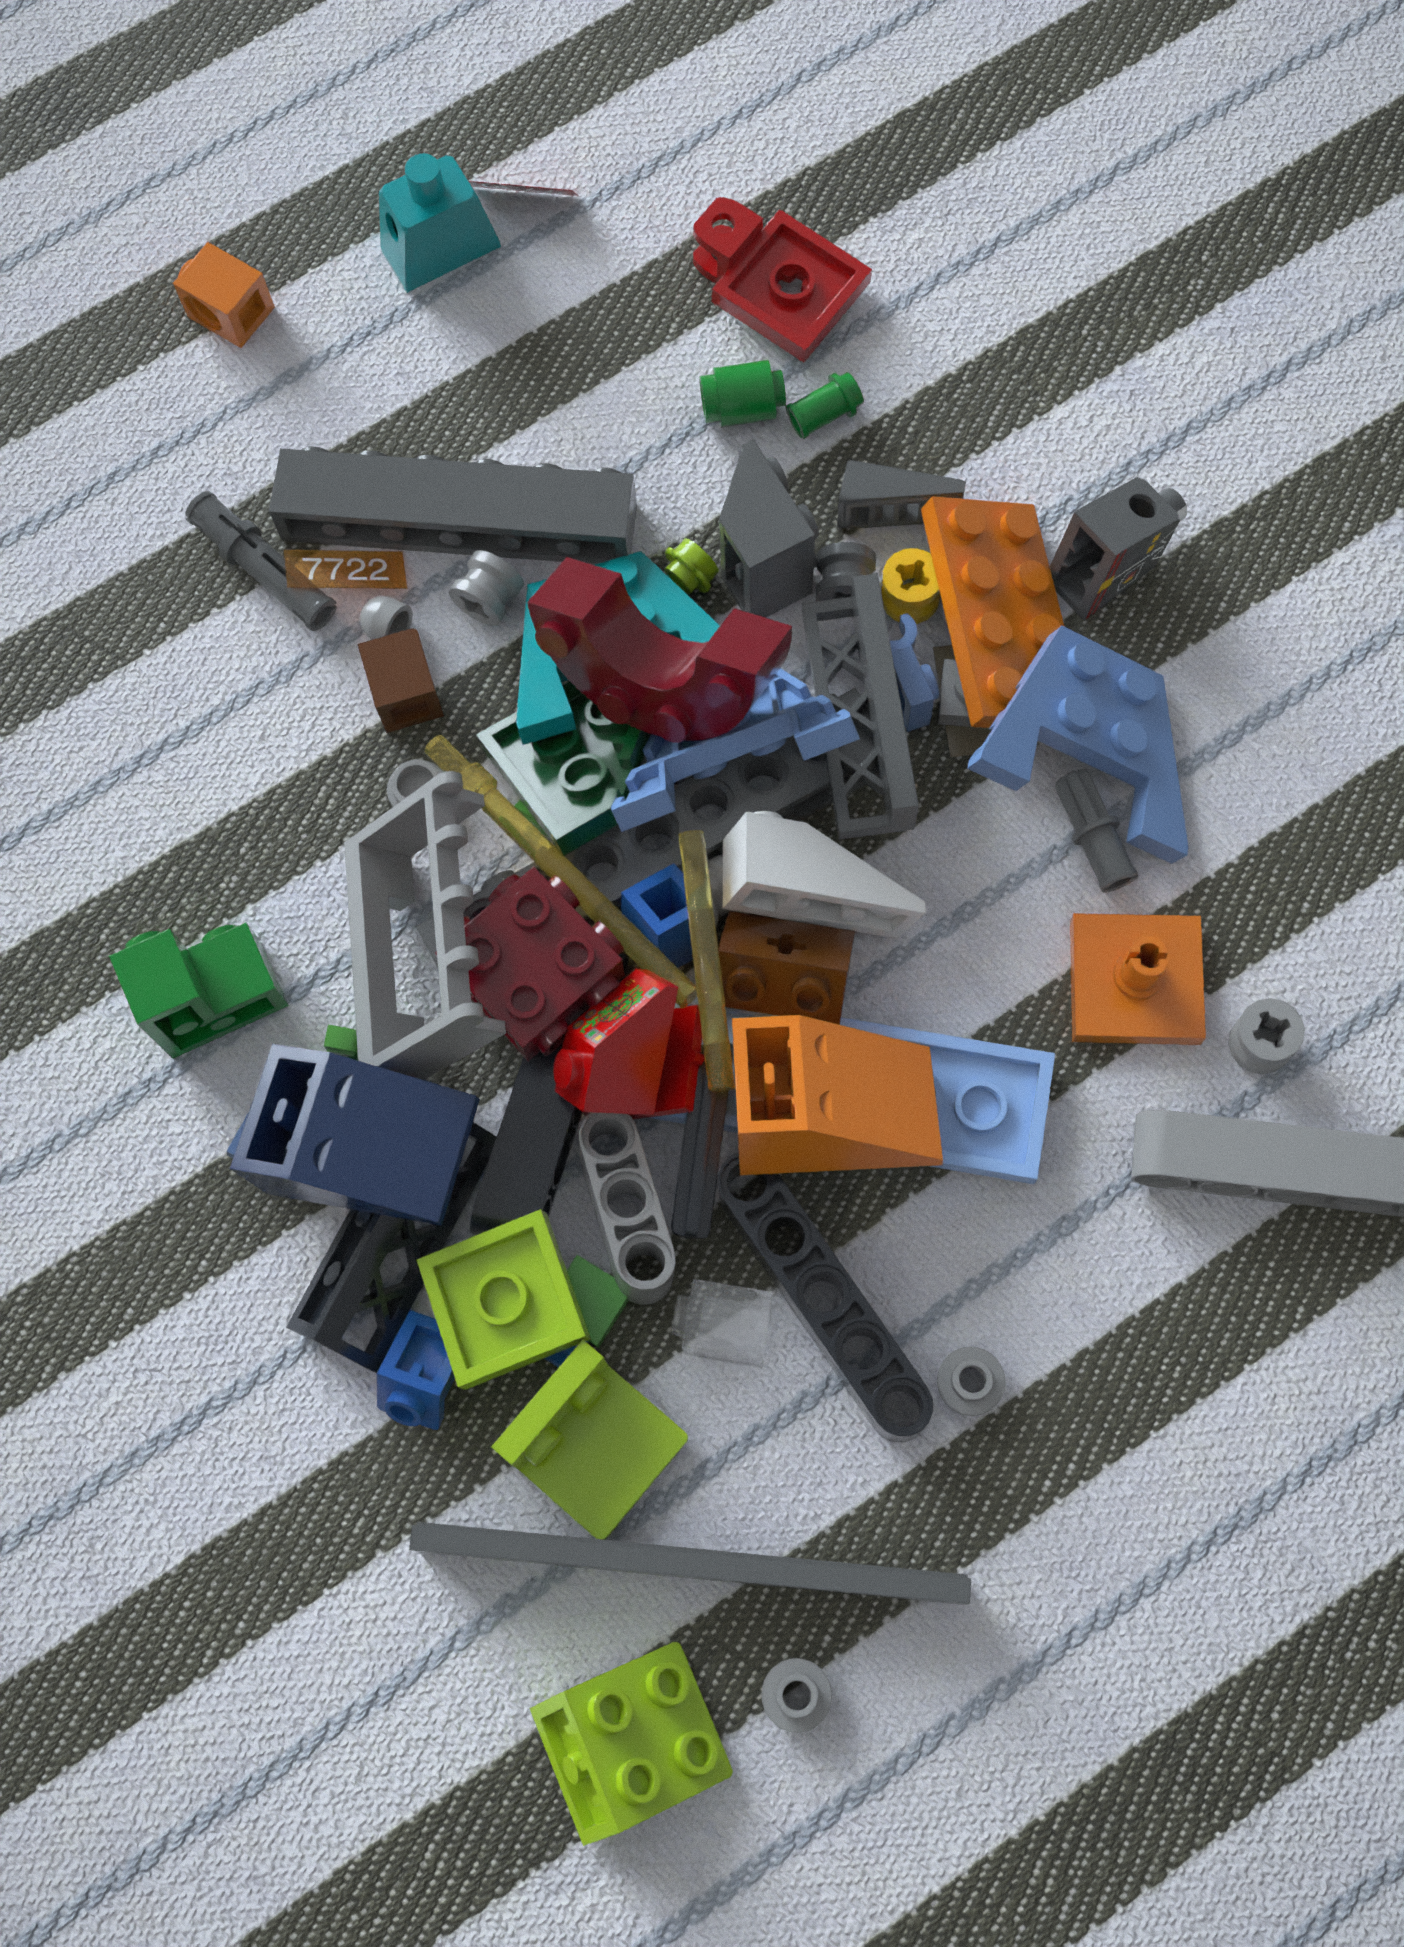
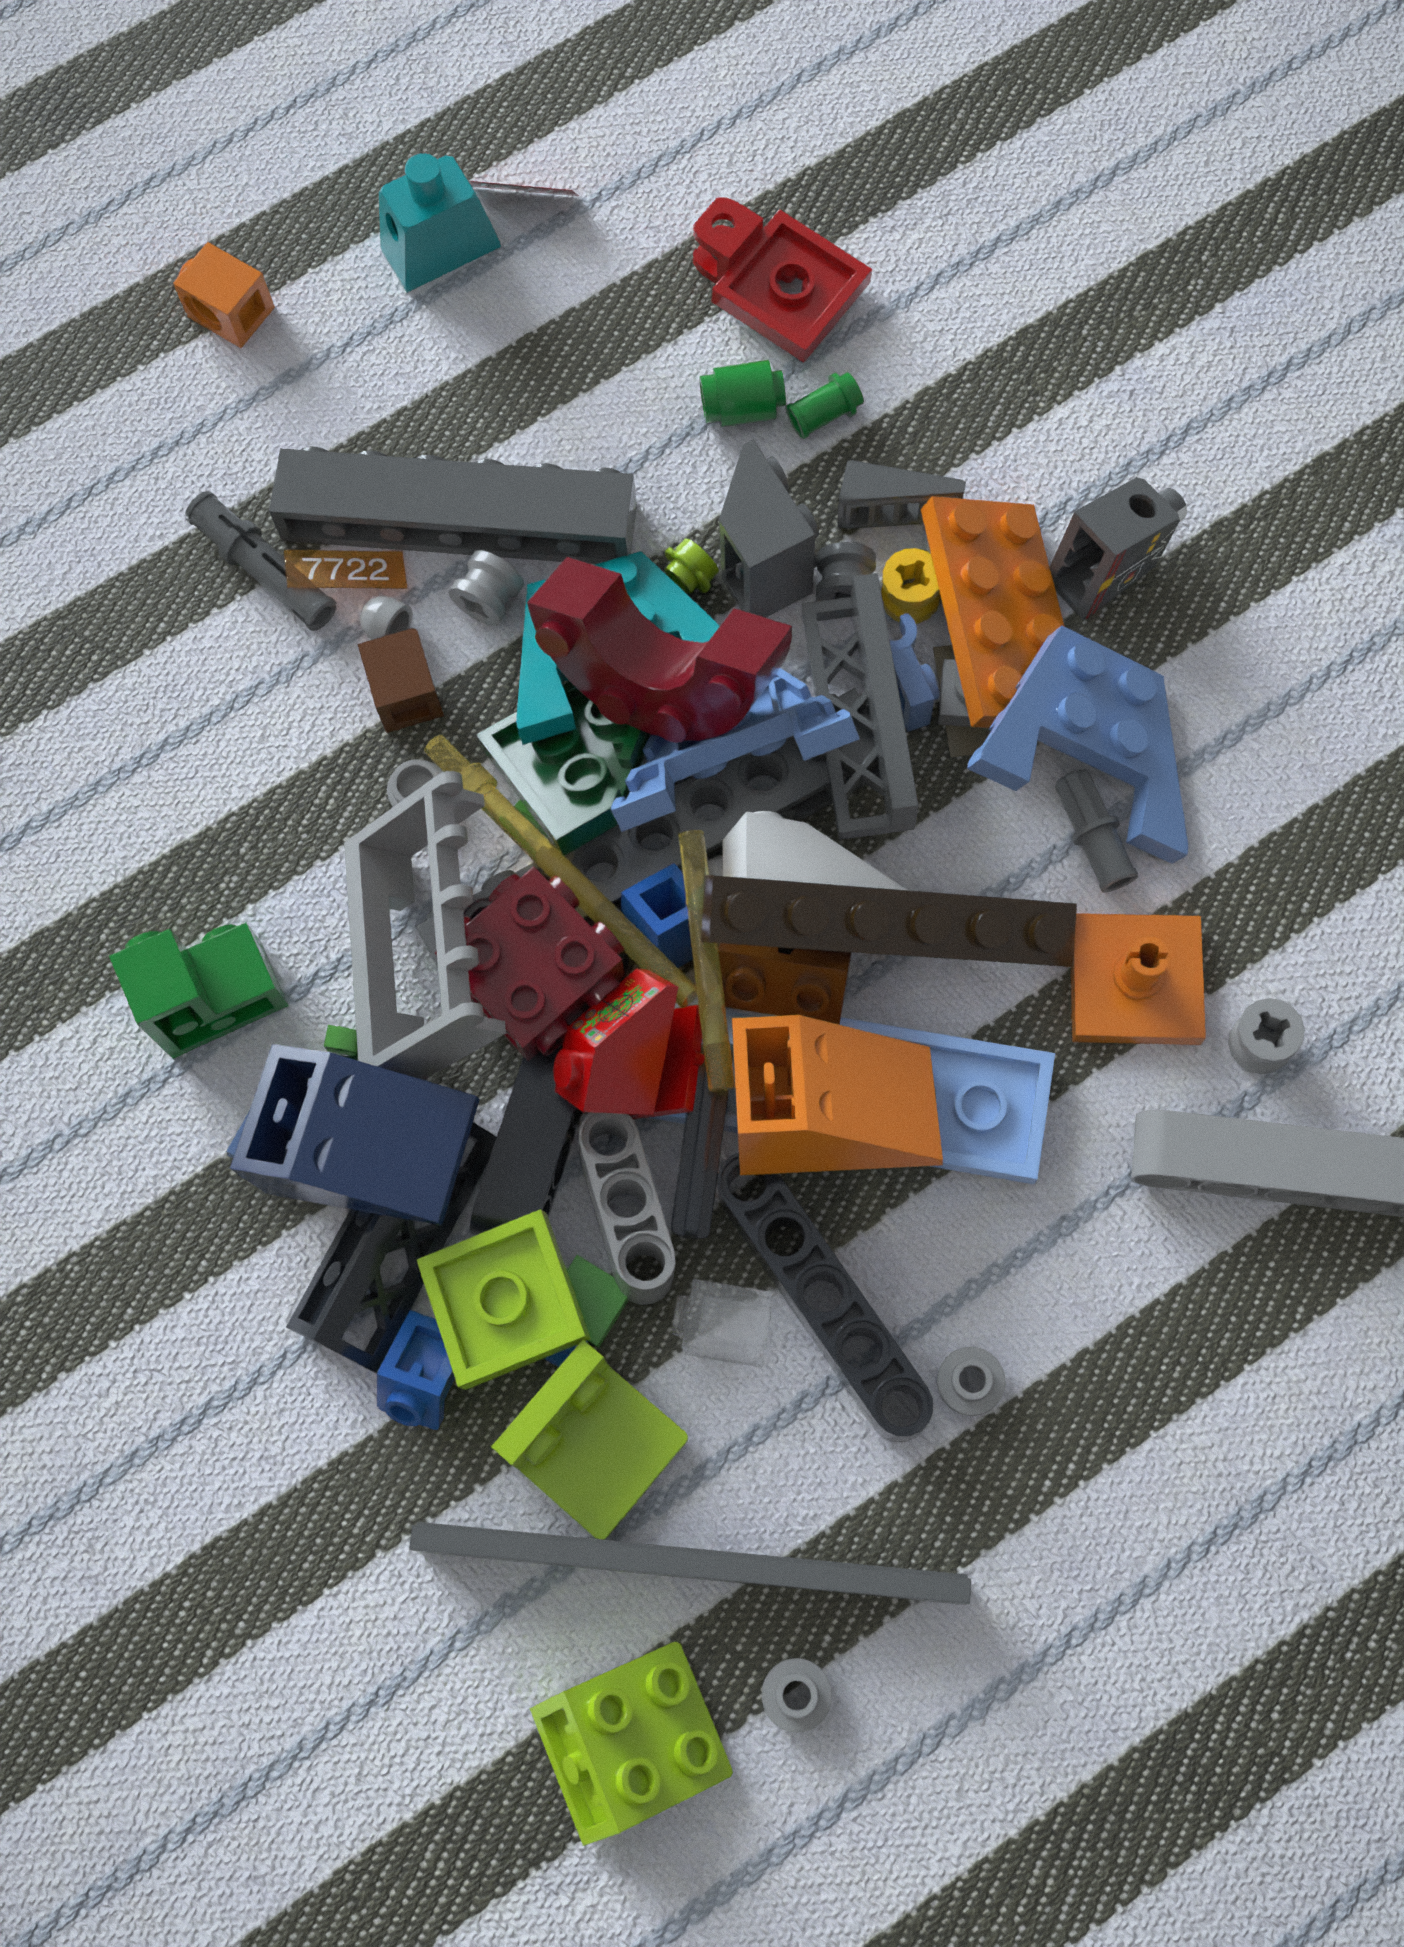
none -> dark brown plate [701,875,1077,967]

